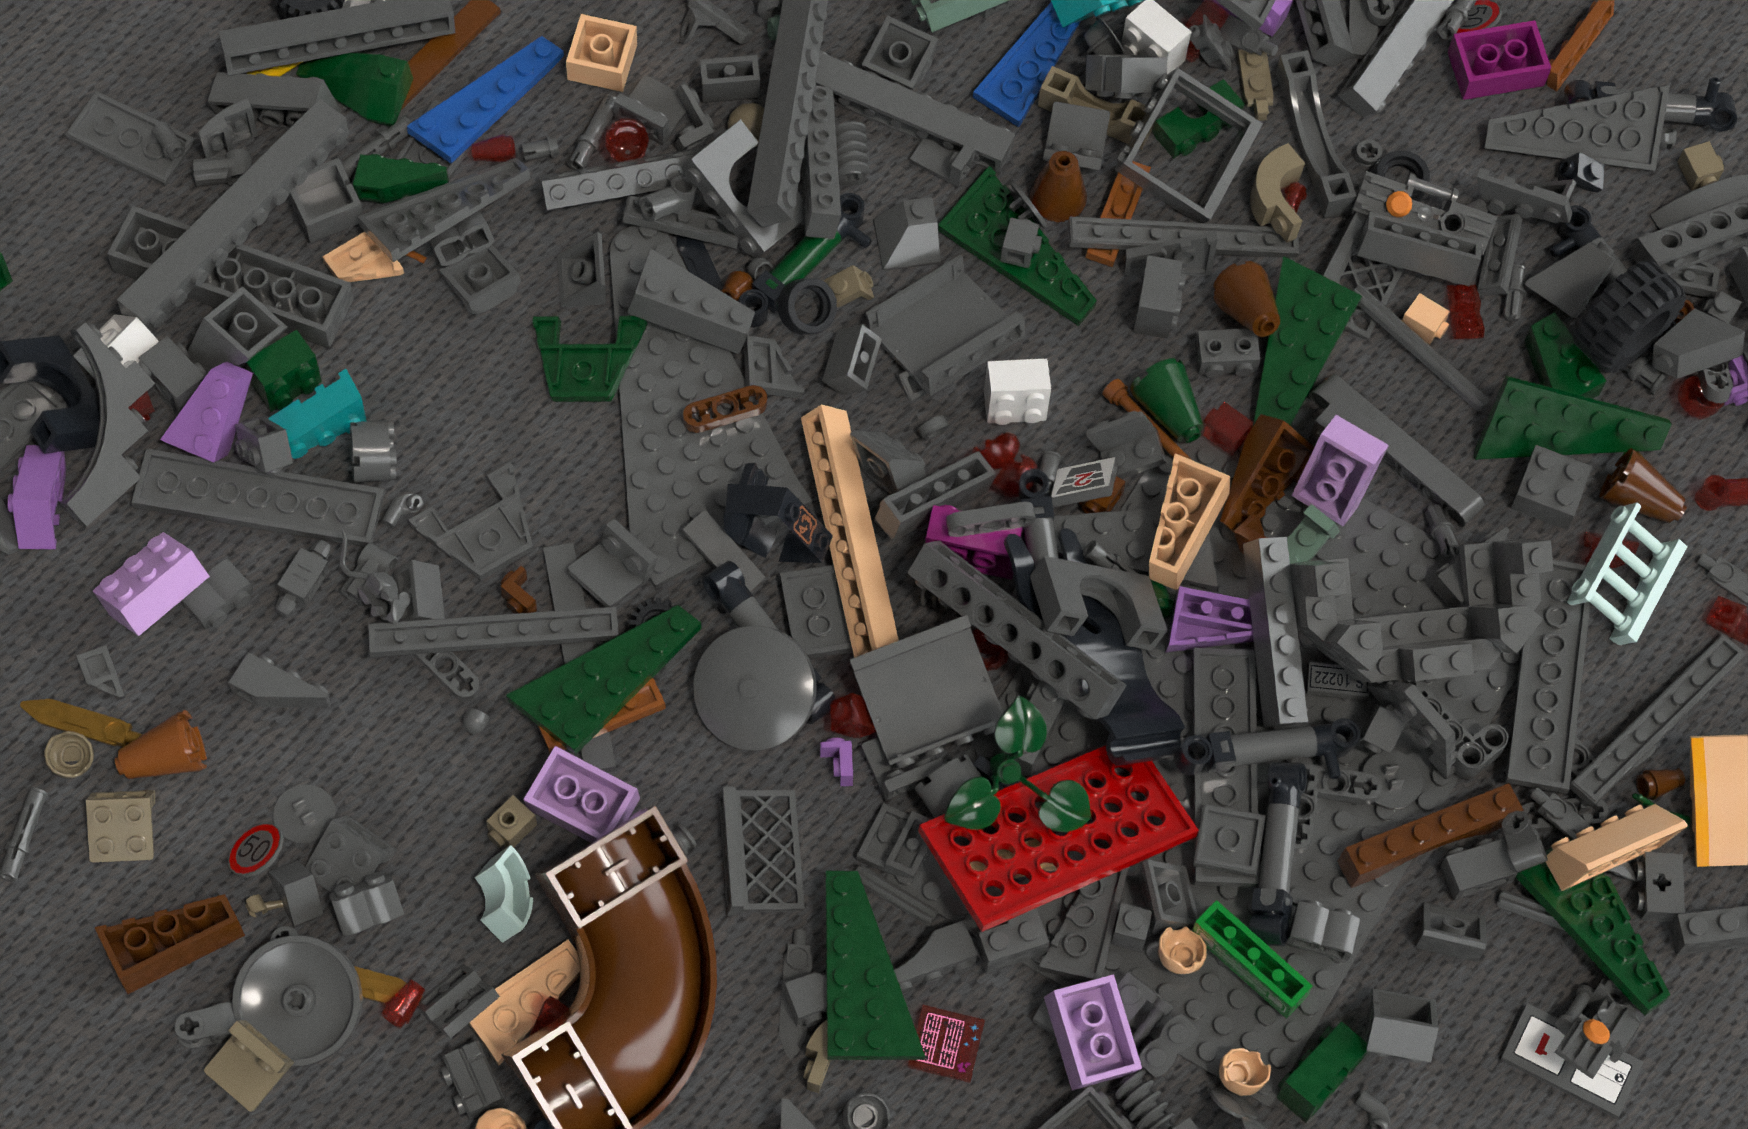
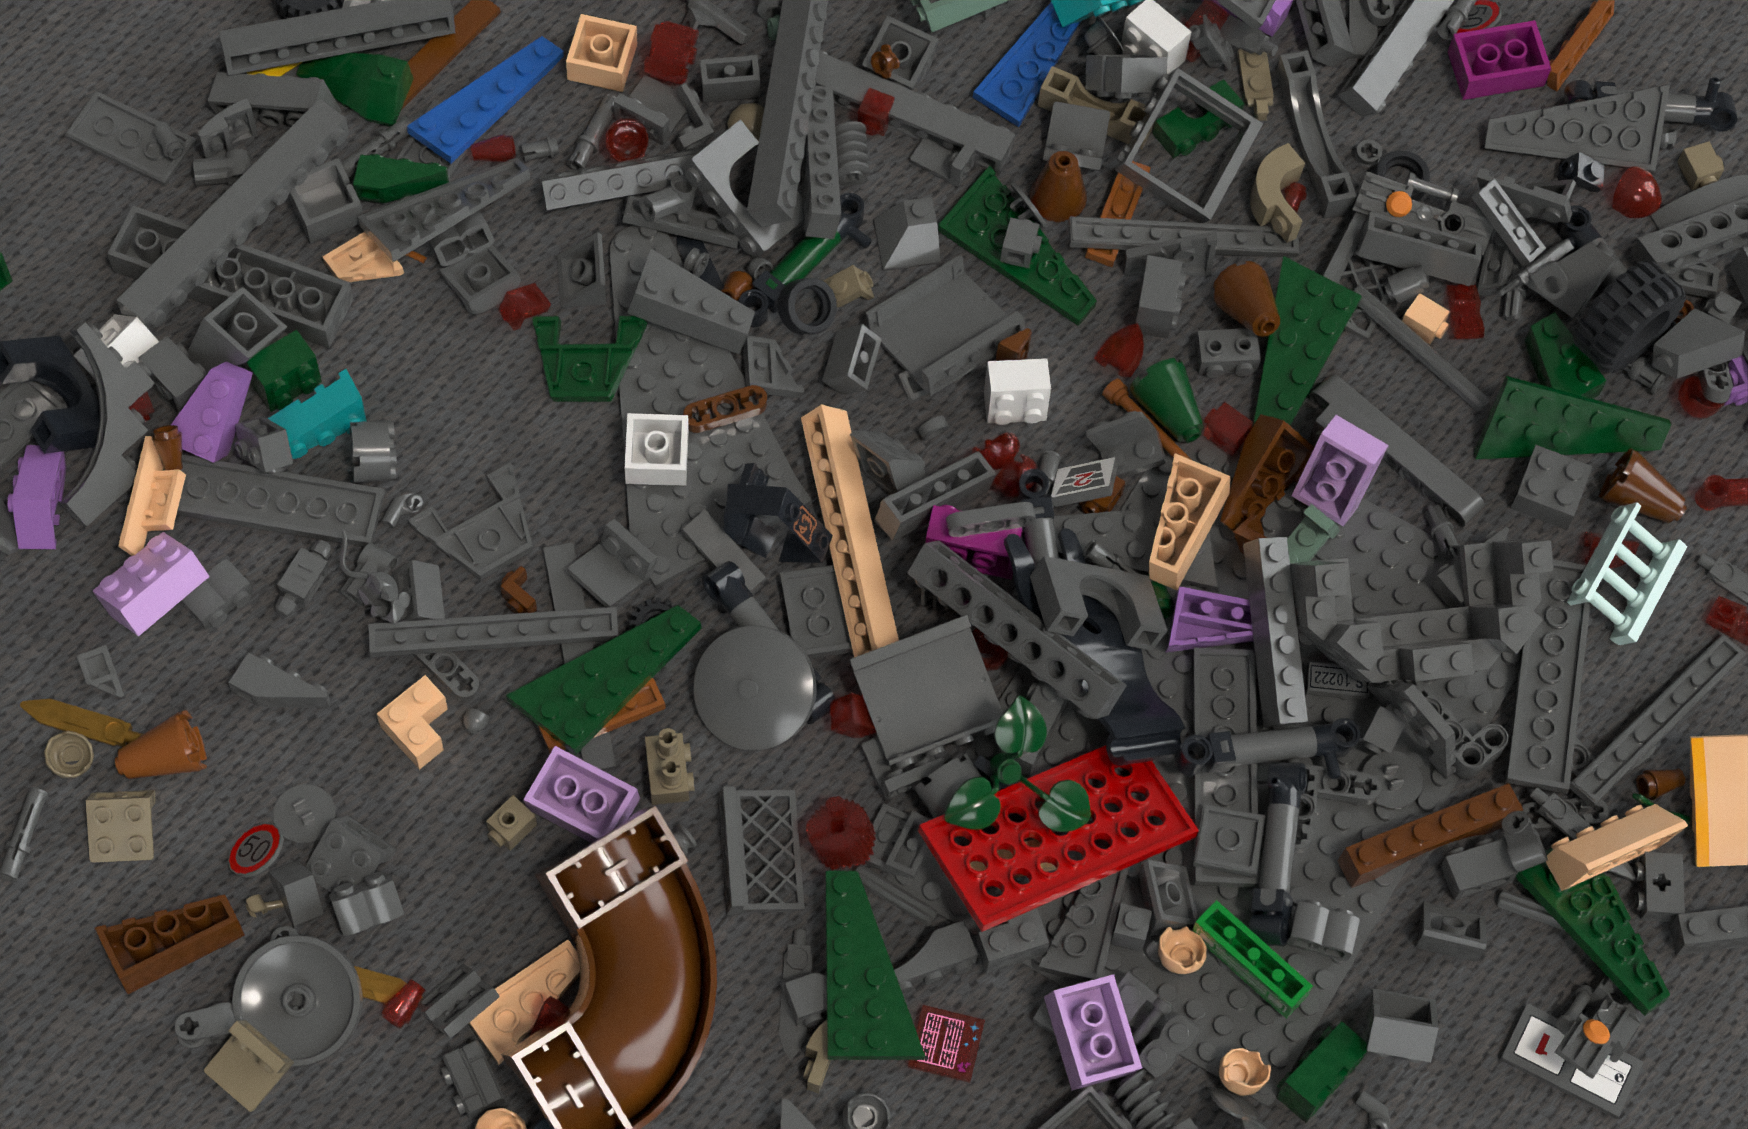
light aqua brick [475,845,533,943] -> none
medium lavender bracket [820,738,853,786] -> none
none -> light nougat bracket [118,436,186,556]
none -> reddish brown cone [152,425,183,470]
none -> light nougat brick [377,675,448,770]
none -> clear red bracket [499,283,551,331]
none -> white brick [625,413,689,486]
none -> clear red brick [644,21,699,84]
none -> dark tan brick [645,728,695,805]
none -> dark grey bush [683,248,709,277]
none -> clear red brick [806,796,876,870]
none -> clear red bracket [858,88,895,136]
none -> reddish brown plate [871,44,900,79]
none -> reddish brown slope [995,328,1032,361]
none -> clear red brick [1094,323,1144,378]
none -> dark grey brick [1384,265,1431,304]
none -> dark grey plate [1472,178,1546,267]
none -> dark grey piece [1496,239,1574,299]
none -> clear red helmet [1612,166,1662,218]

